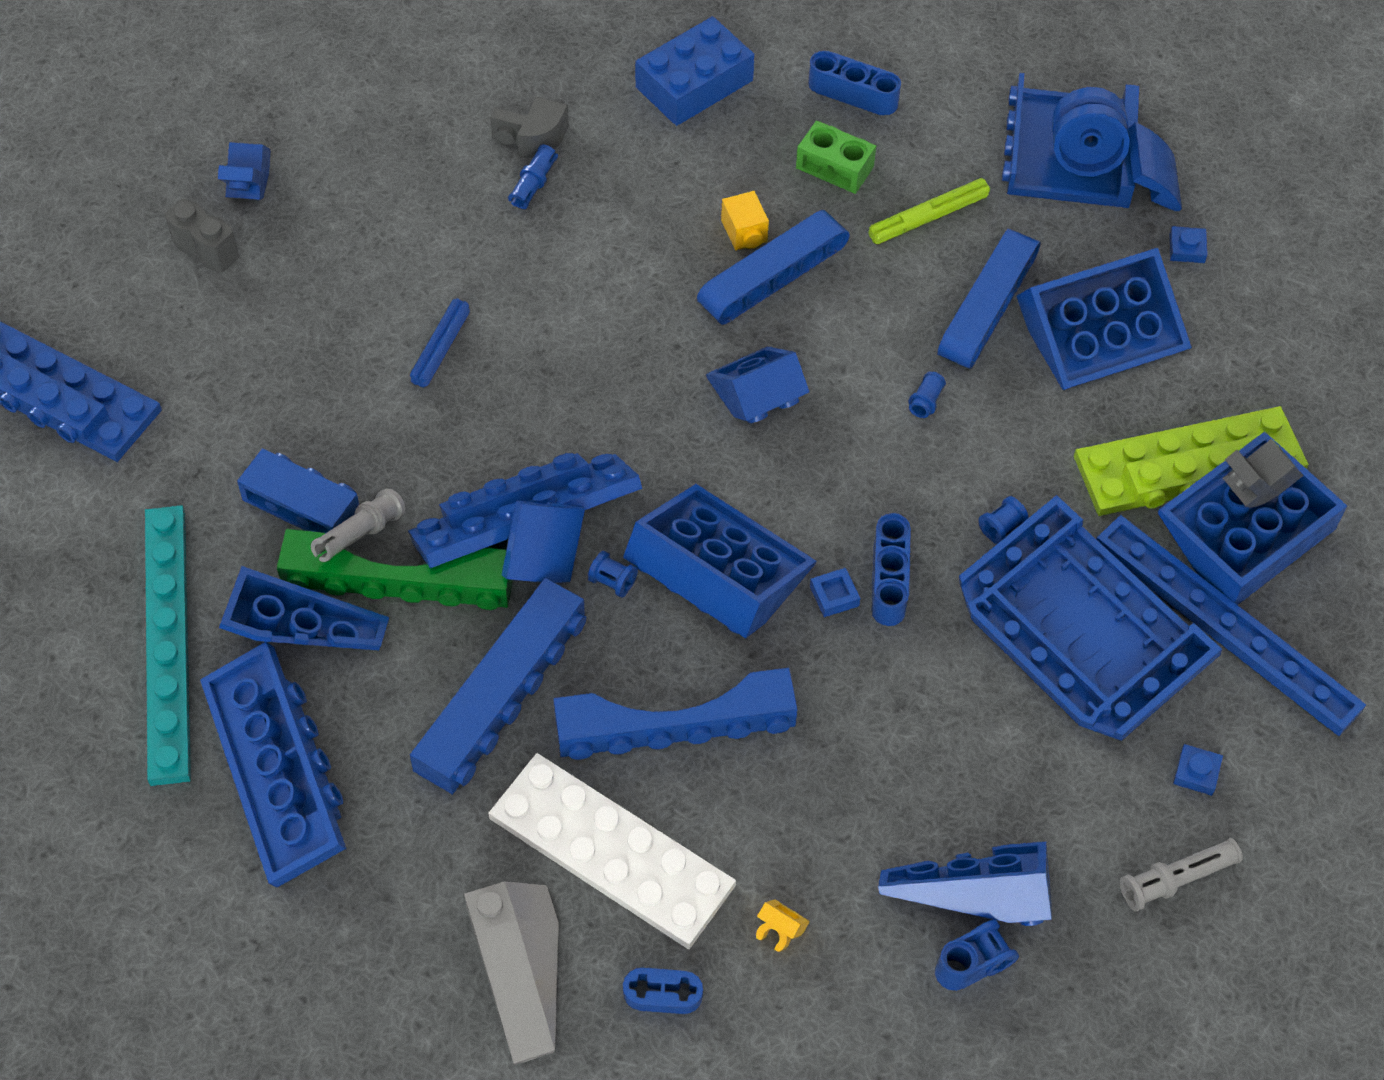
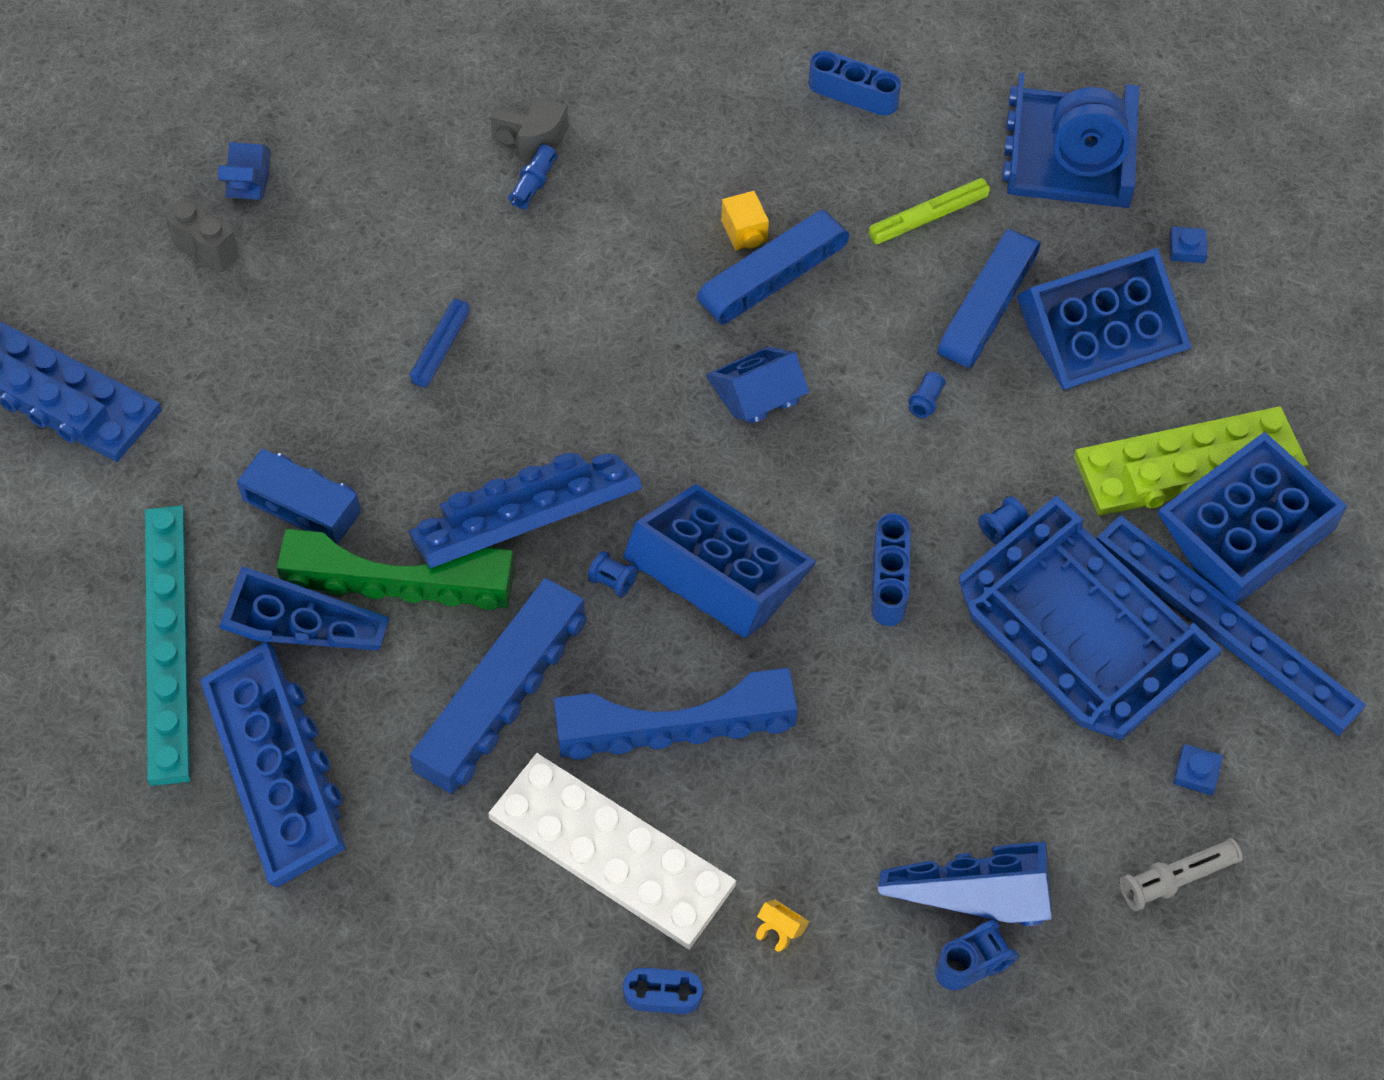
light grey pin [311,488,405,562] -> none
light grey wedge [464,881,559,1065] -> none
blue slope [502,500,585,583] -> none
blue brick [635,16,754,126] -> none
bright green brick [796,120,877,194] -> none
blue plate [810,568,860,617] -> none
blue slope [1128,122,1182,211] -> none
dark grey brick [1223,439,1304,508] -> none

